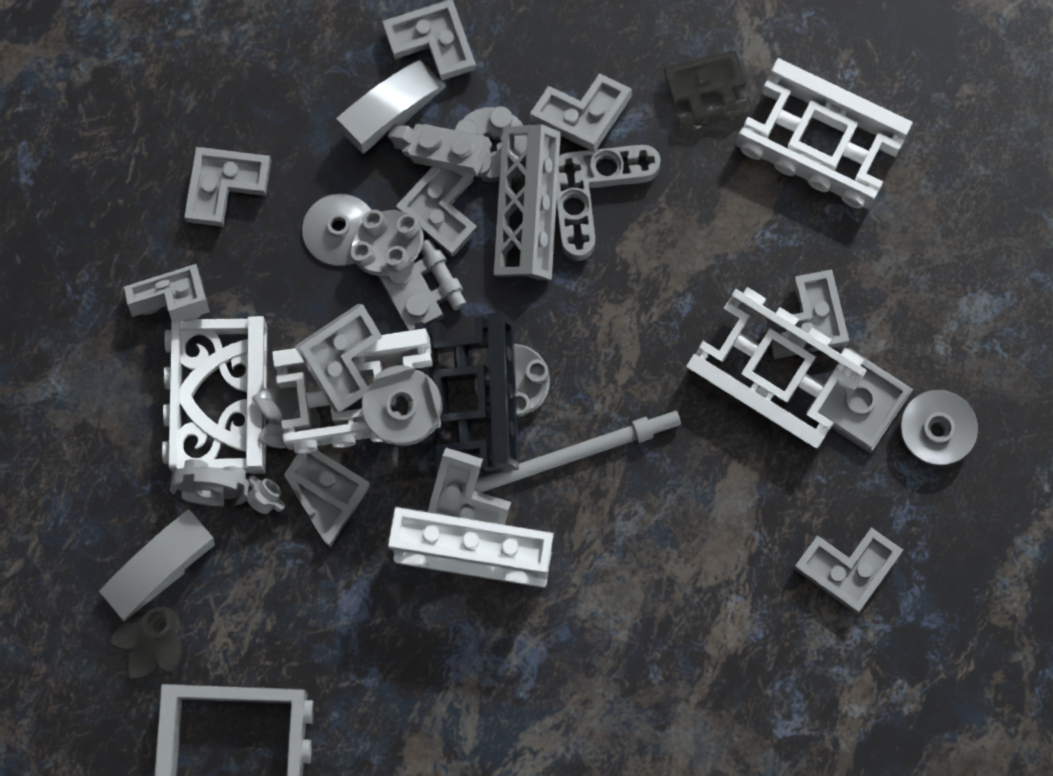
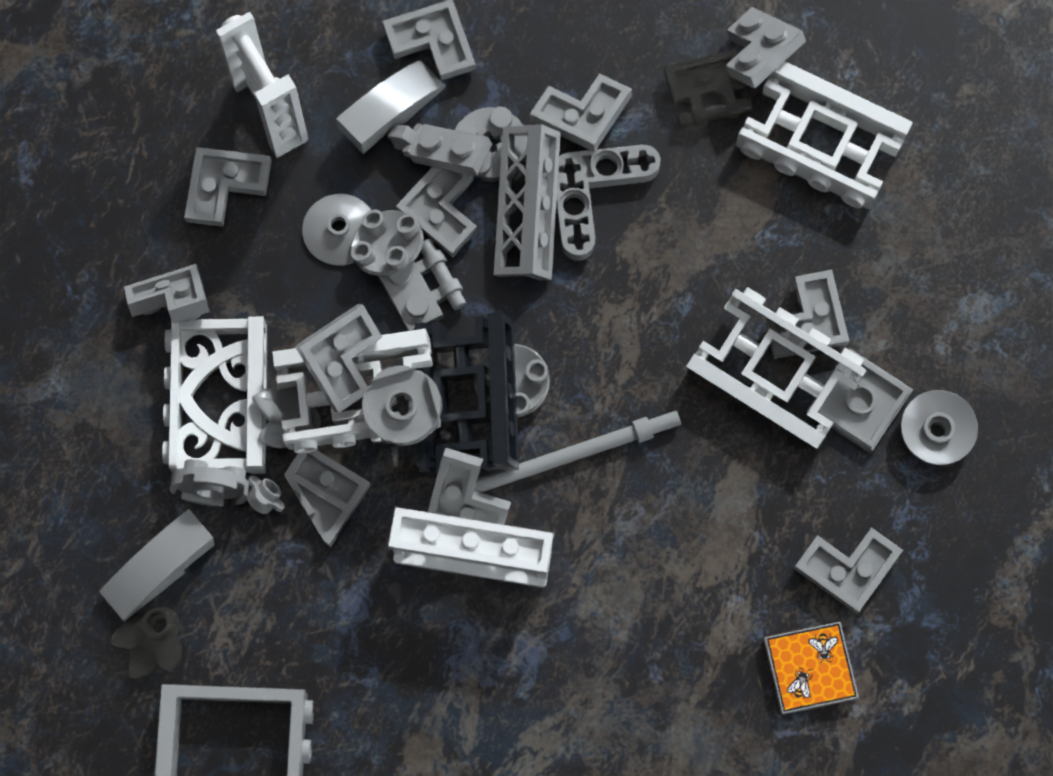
none -> white fence [216,12,309,158]
none -> light grey plate [726,7,806,88]
none -> tile [763,622,859,715]

